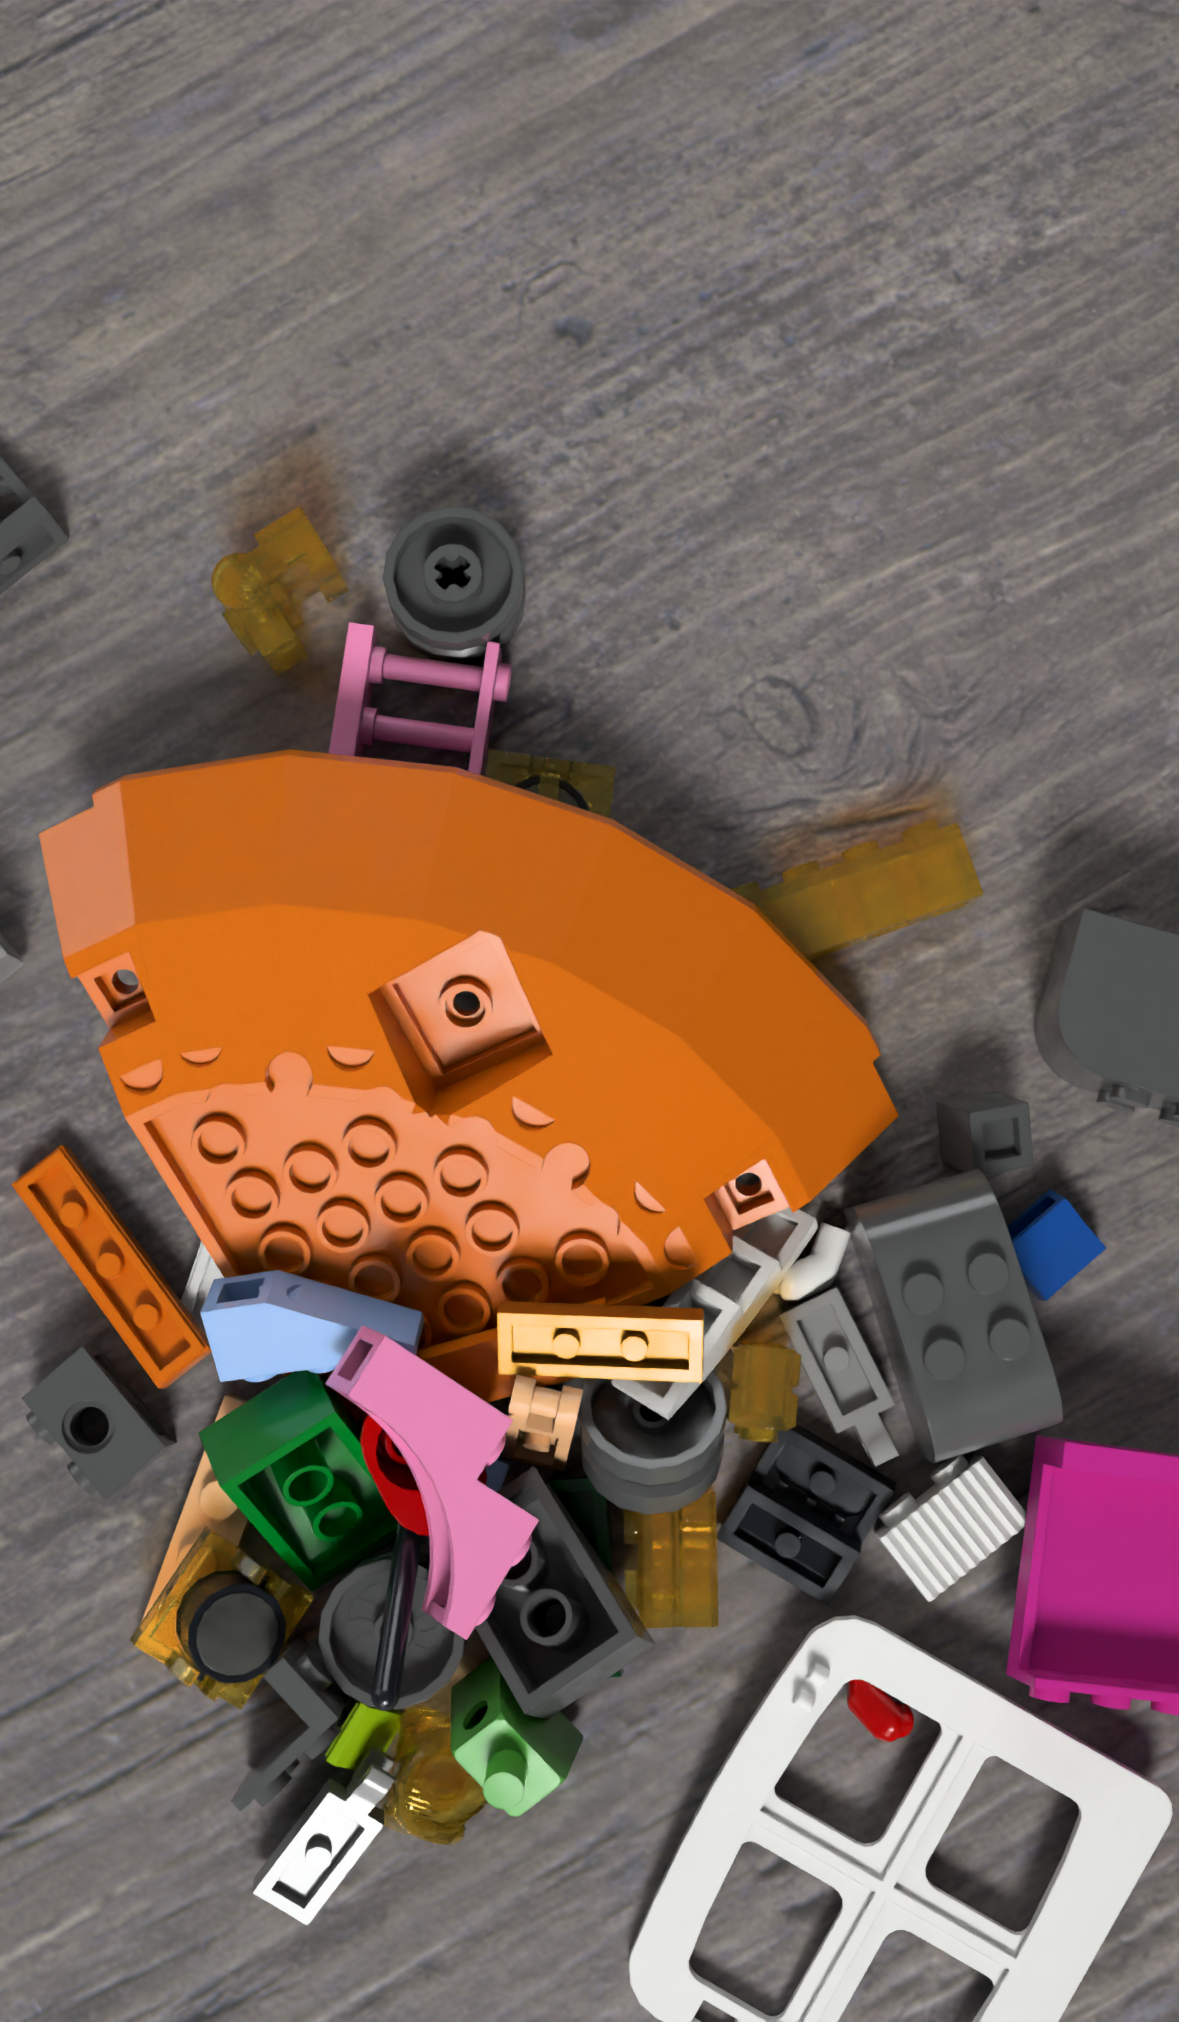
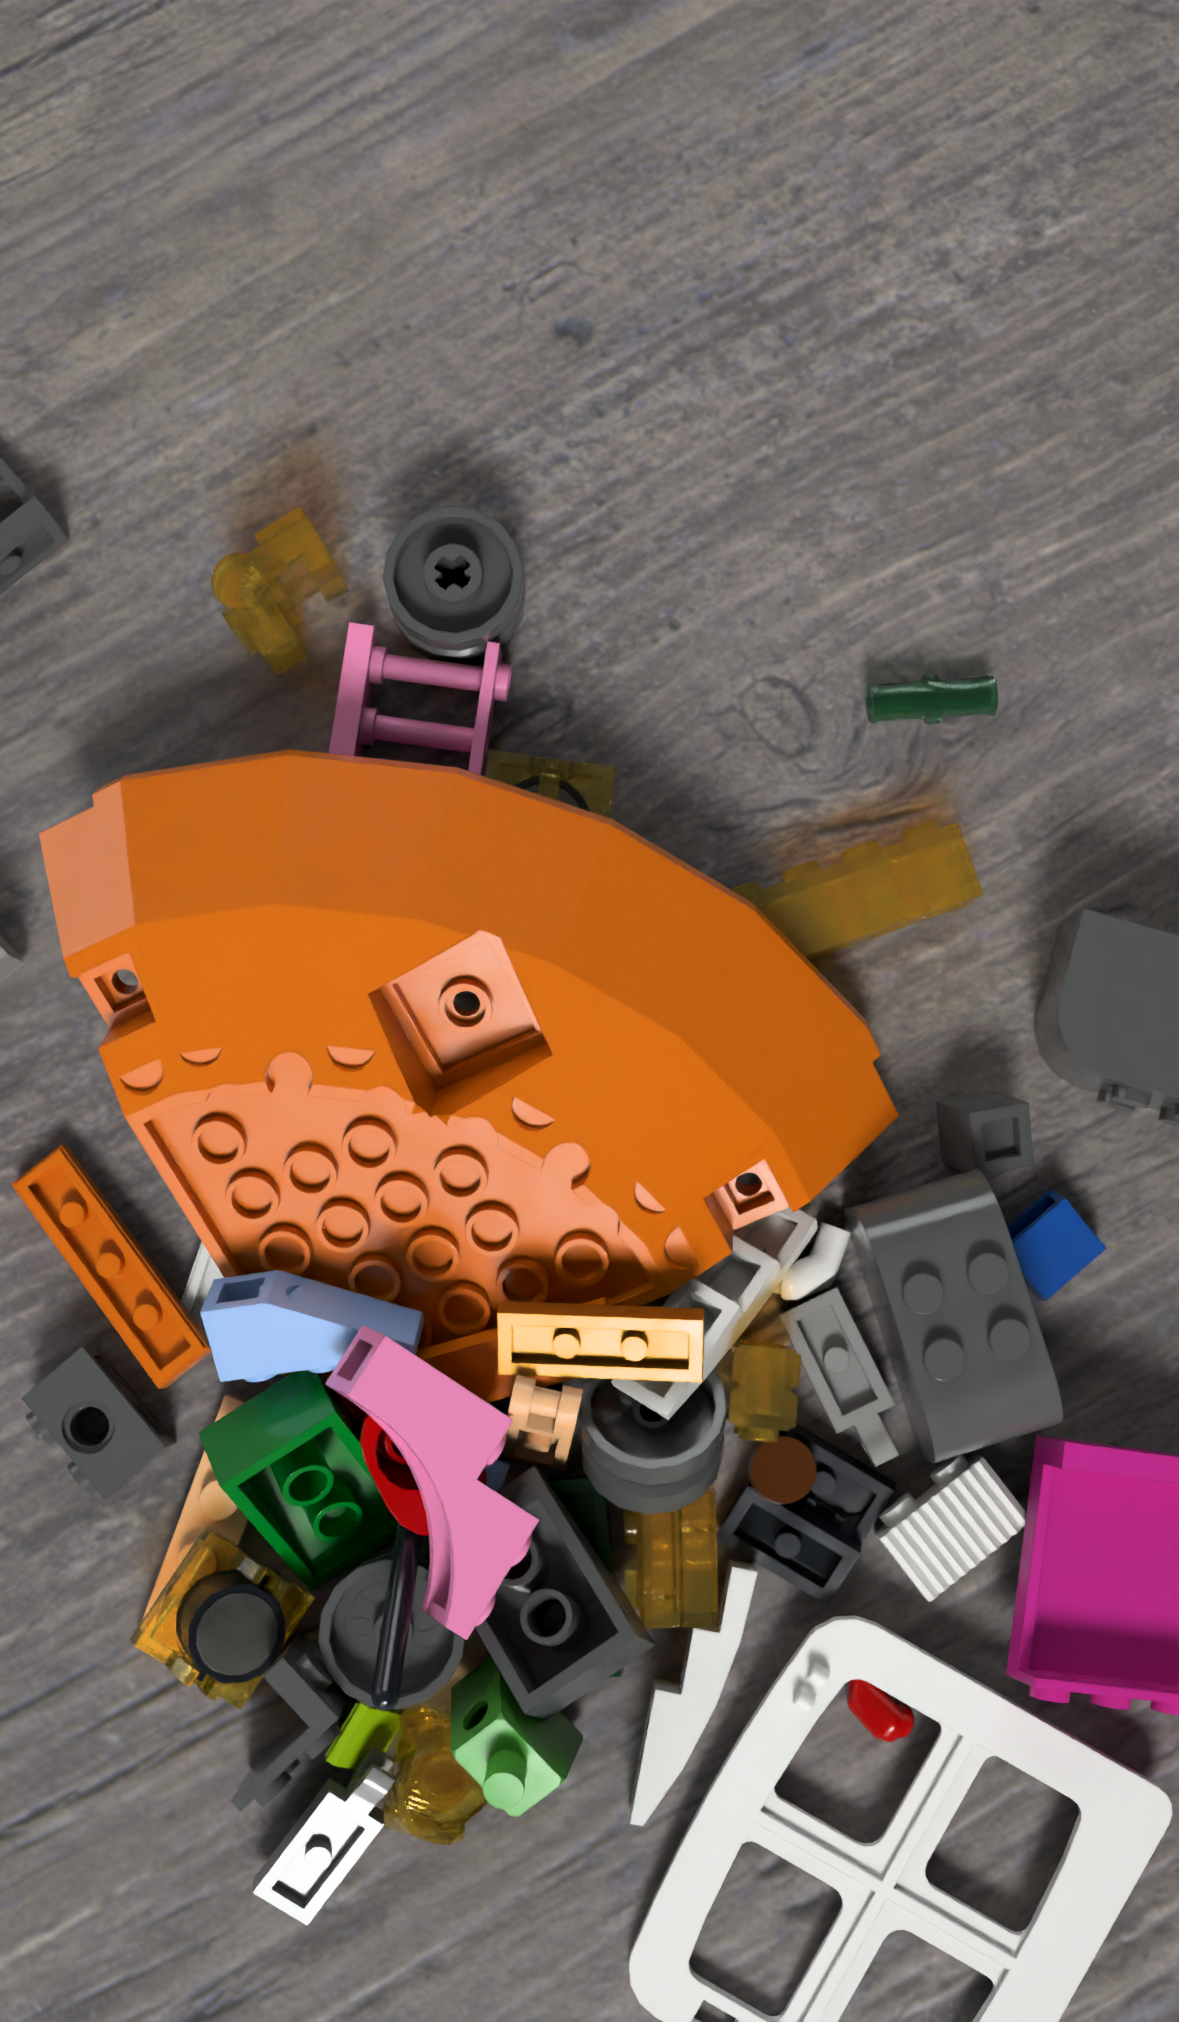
none -> white slope [629,1559,758,1826]
none -> reddish brown tile [748,1436,816,1505]
none -> clear green pin [865,674,998,725]

